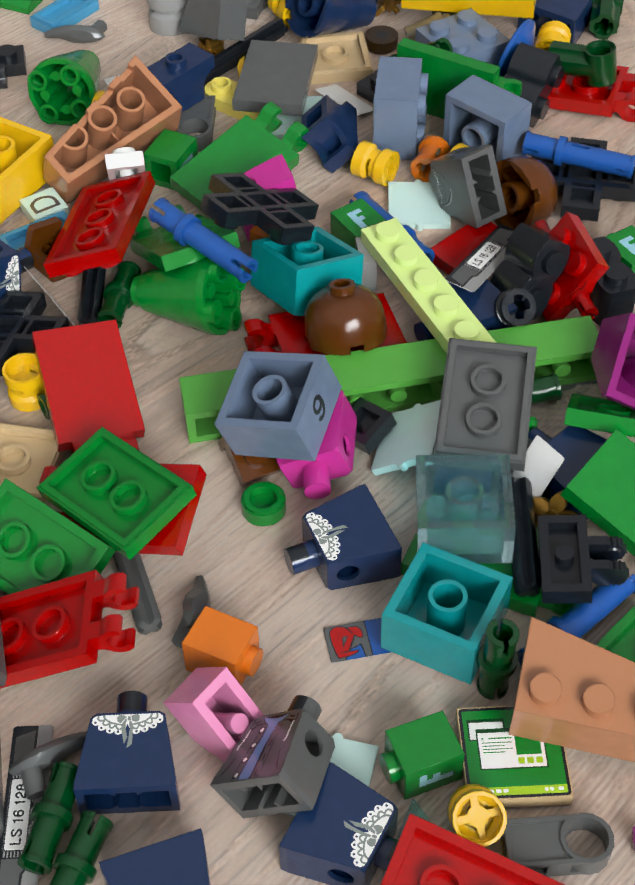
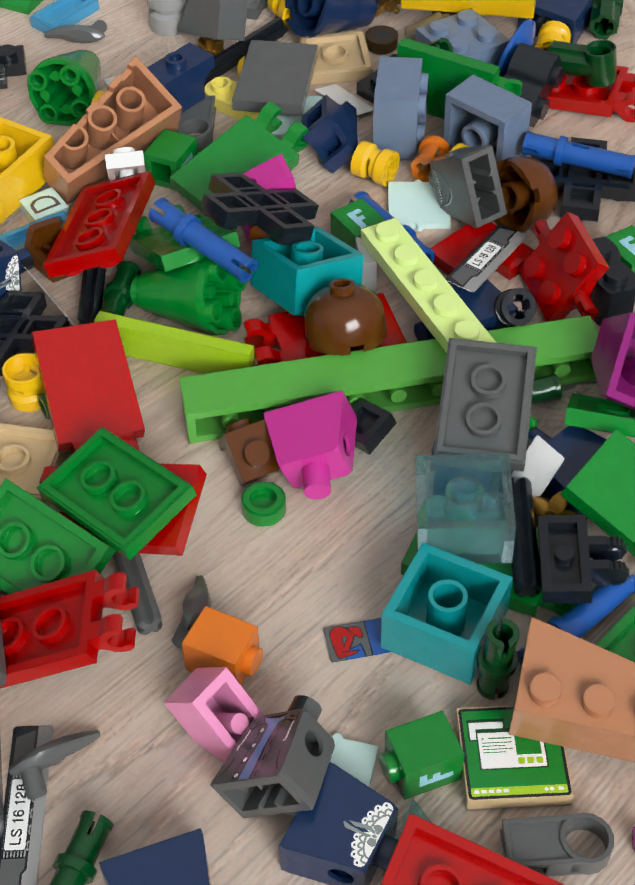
dark green pin [17,761,78,875] -> none
dark blue torso [73,691,181,814] -> none
sand blue brick [214,351,342,461] -> none
dark blue torso [283,484,402,590] -> none
light aqua piece [371,400,441,476] -> none
yellow wheel [447,784,507,847] -> none
black brick [490,222,570,320] -> none
none -> lime tile [94,311,255,374]

